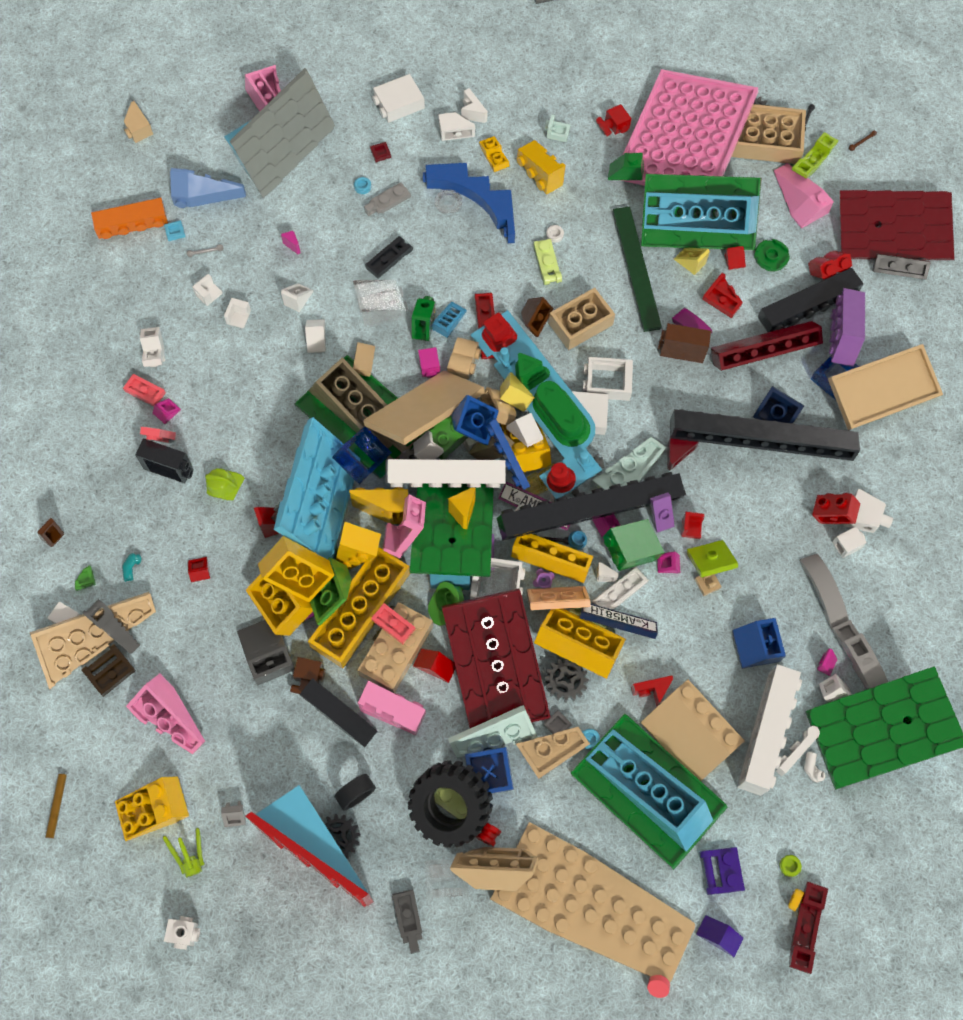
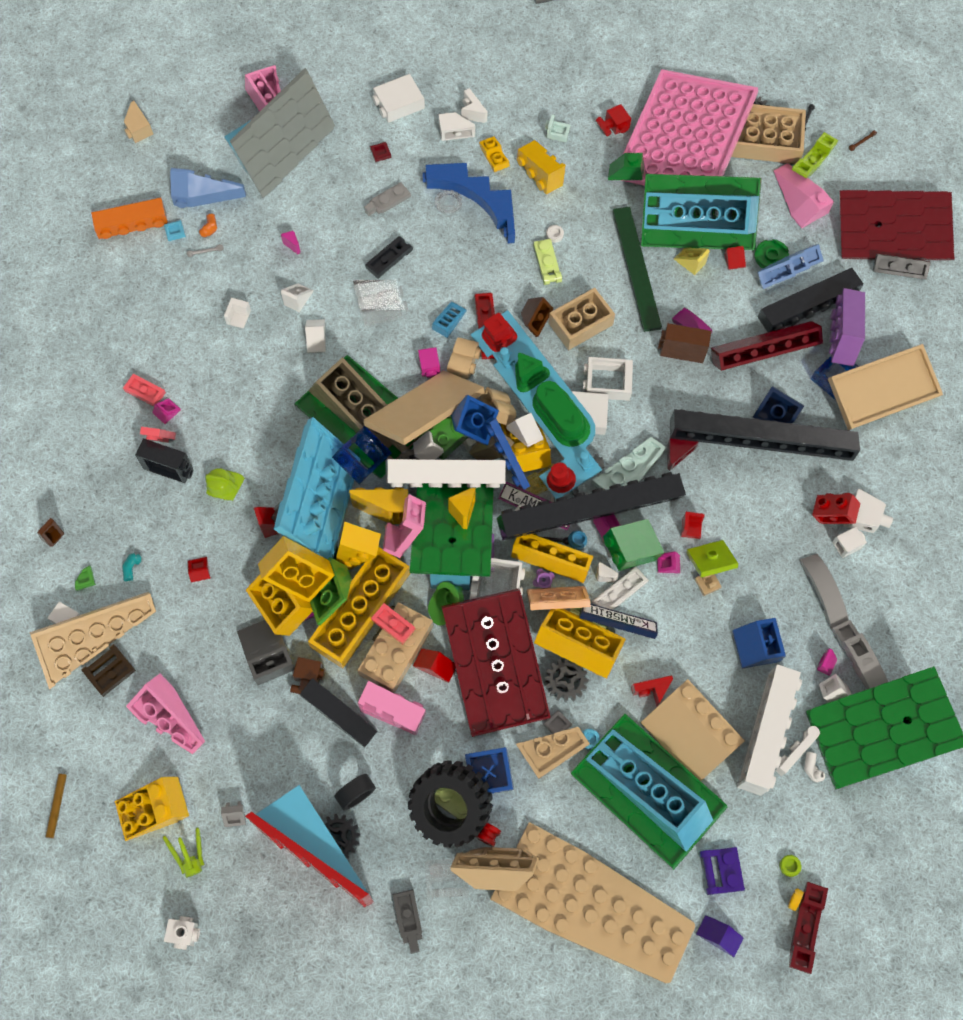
dark grey piece [82,599,140,653] -> none
white brick [140,327,165,367] -> none
white panel [192,274,223,306] -> none
tan tile [353,342,375,377] -> none
medium azure tile [354,177,371,194] -> none
green torso [412,296,436,341] -> none
light aqua wing [448,705,538,758] -> none
light yellow slope [500,372,535,411] -> none
coral tile [647,975,670,998] -> none
medium lavender plate [650,492,675,533] -> none
red wing [702,273,743,318] -> none
red brick [808,251,852,279] -> none
none -> orange arm [199,214,217,238]
none -> medium blue slope [757,244,824,289]

